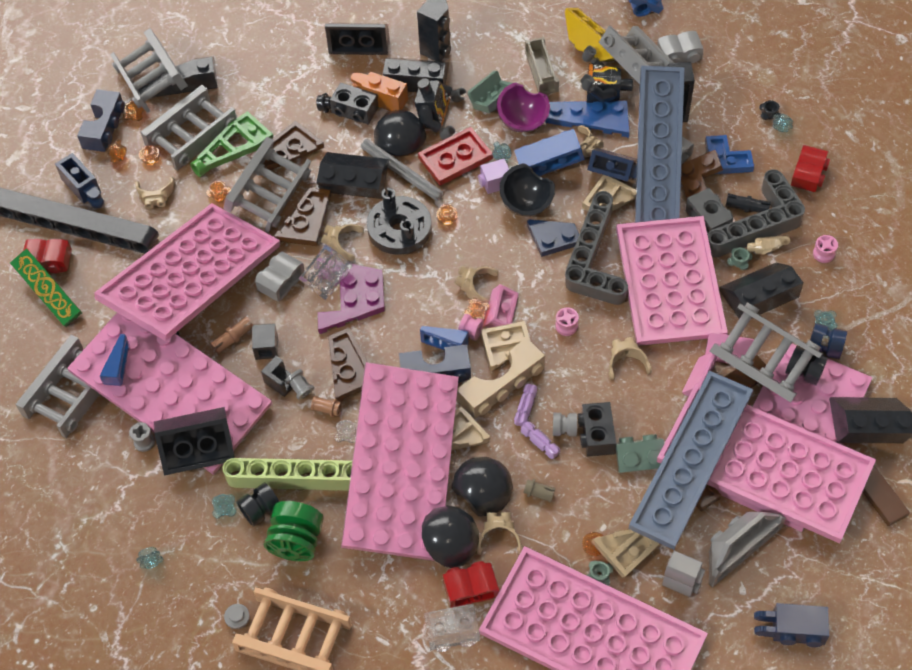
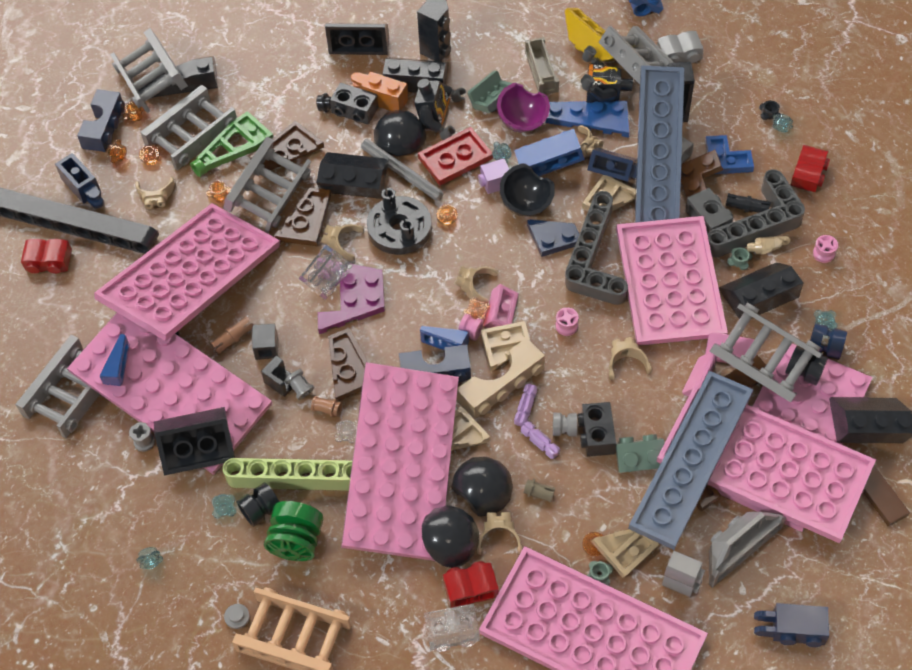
green tile [10,248,83,327] -> none
light grey brick [255,251,305,302] -> none

